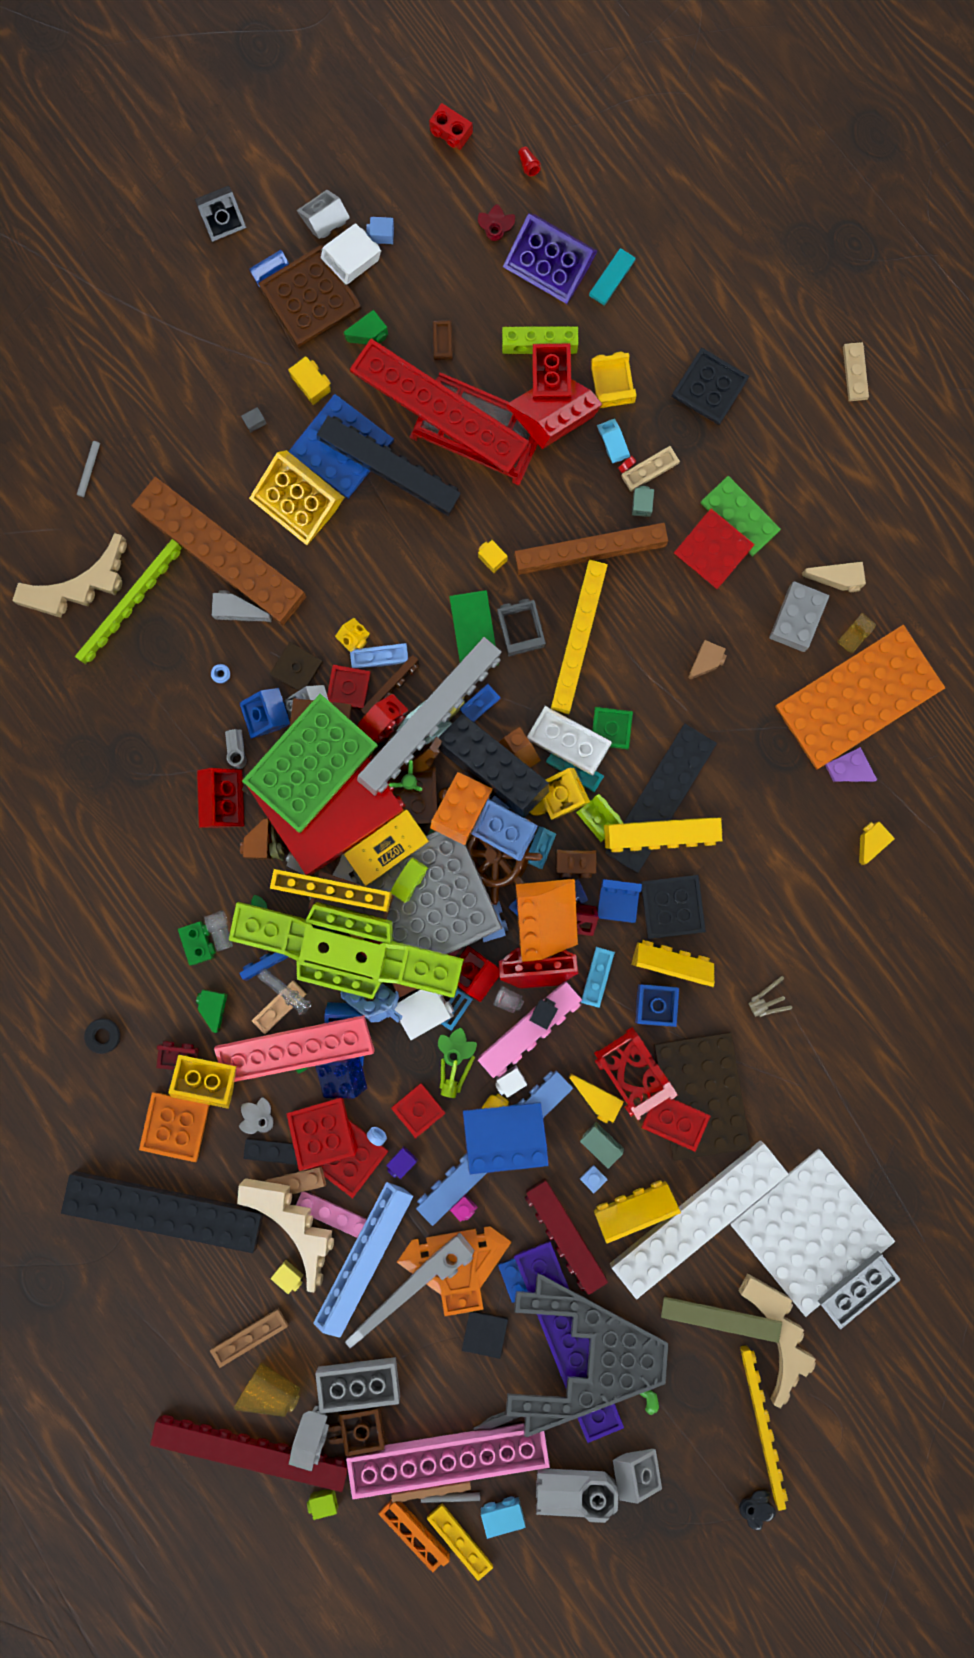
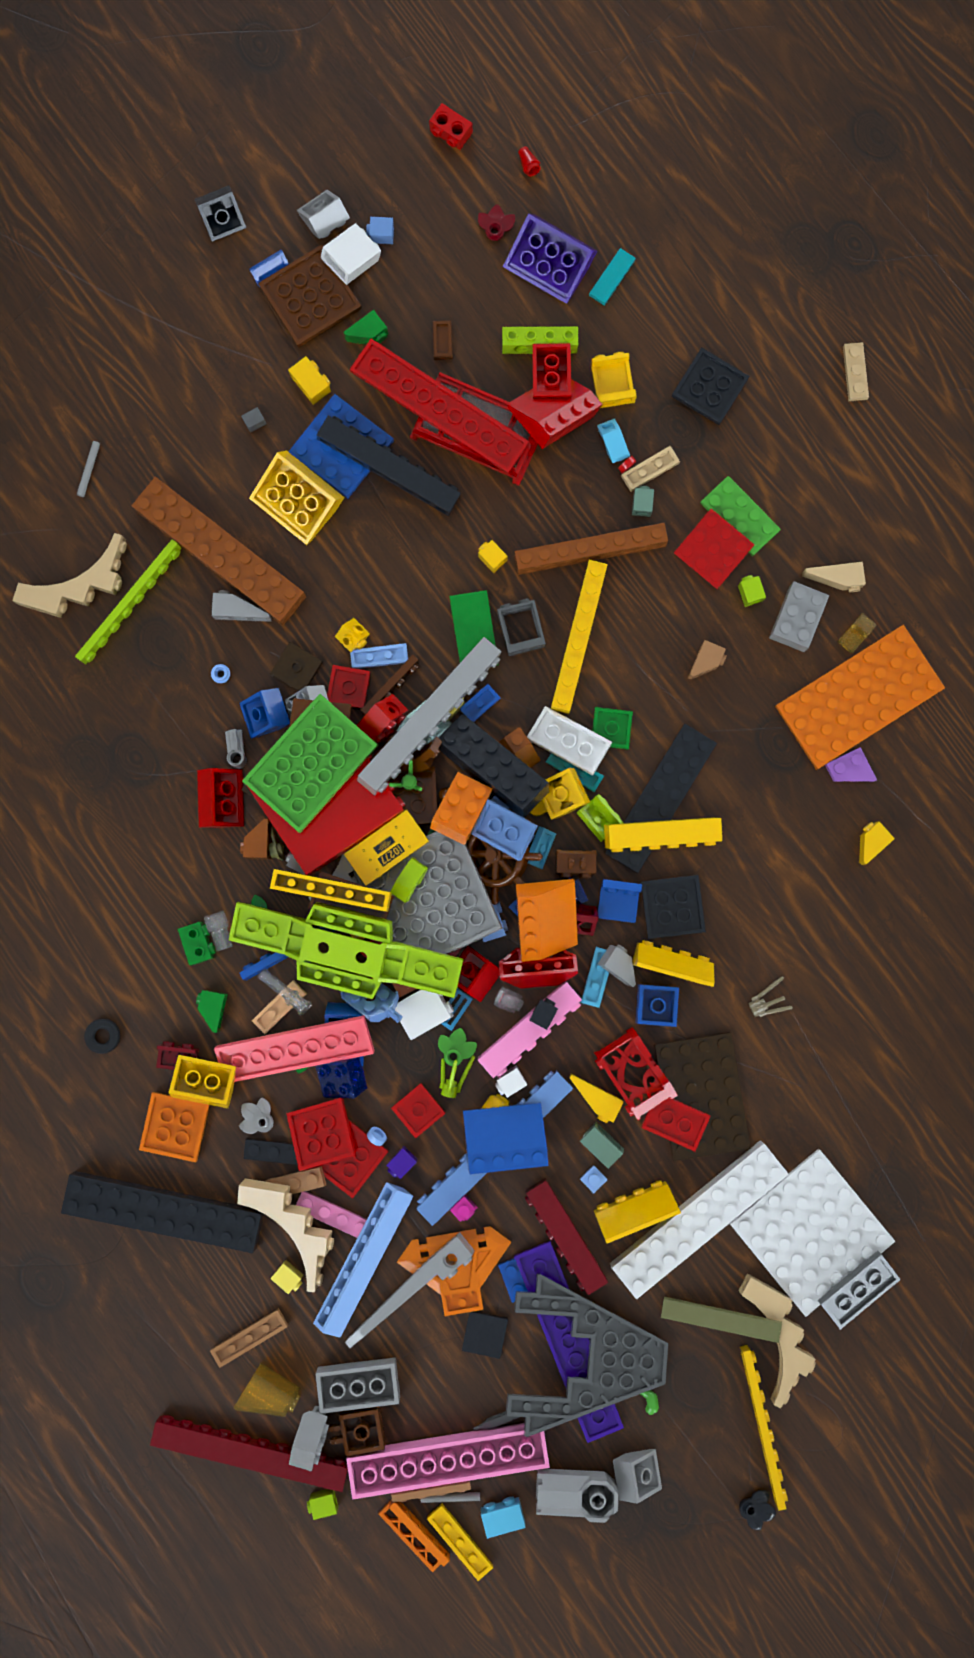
none -> light grey slope [598,945,636,987]
none -> lime brick [738,575,766,607]

